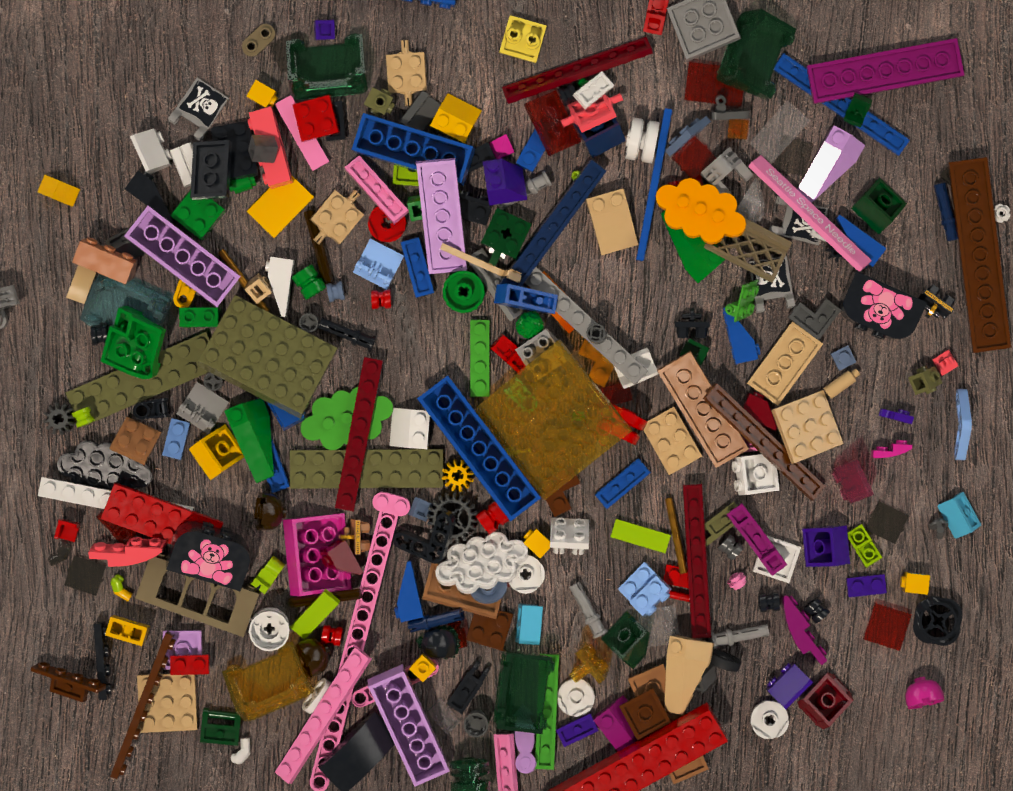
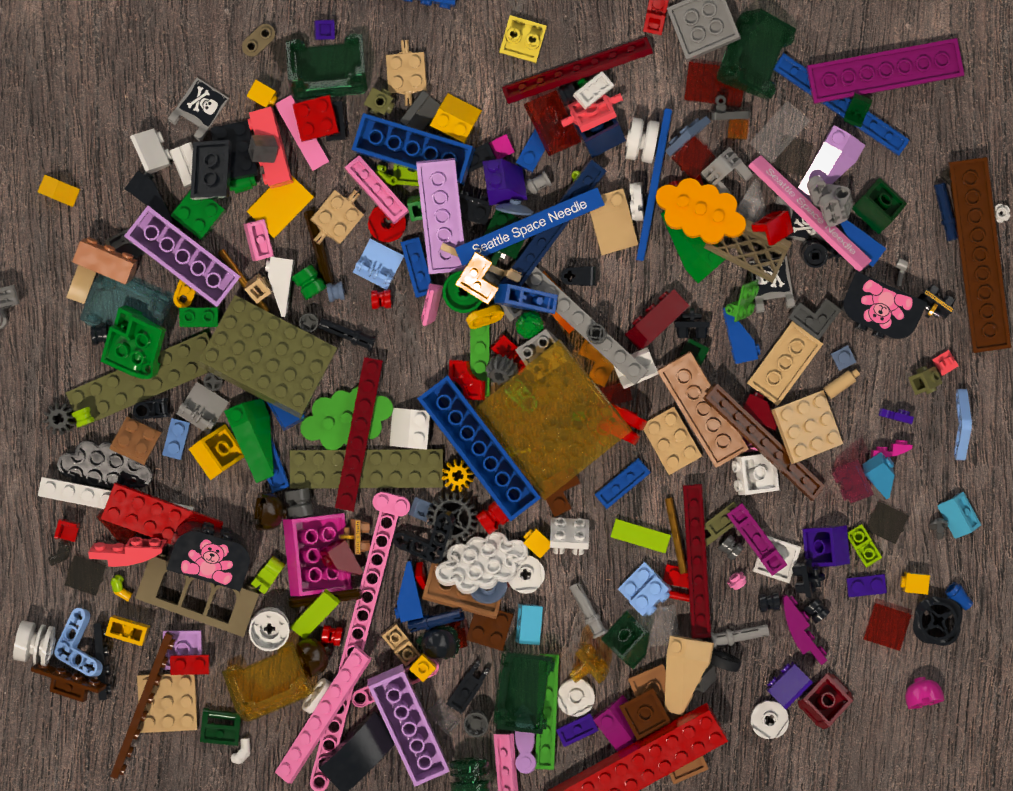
none -> white wheel [13,620,56,666]
none -> light blue beam [54,608,103,677]
none -> bright pink slope [243,219,274,261]
none -> dark grey wheel [284,488,313,518]
none -> lime arm [375,164,398,186]
none -> tan slope [381,622,421,666]
none -> red tile [415,562,427,589]
none -> bright pink slope [421,283,443,326]
none -> red tile [449,360,485,400]
none -> blue tile [455,188,605,266]
none -> plate [455,251,499,304]
none -> yellow plate [466,305,504,329]
none -> dark grey gear [485,354,519,387]
none -> sand blue dish [495,199,533,216]
none -> black piece [560,266,597,286]
none -> dark red wedge [625,289,690,351]
none -> white plate [630,182,644,221]
none -> red panel [751,210,793,246]
none -> black hips [792,558,825,598]
none -> black wheel [799,238,828,268]
none -> light grey piece [807,176,853,227]
none -> dark azure slope [862,452,895,499]
none -> light grey hand [895,258,908,286]
none -> blue cone [945,582,973,610]

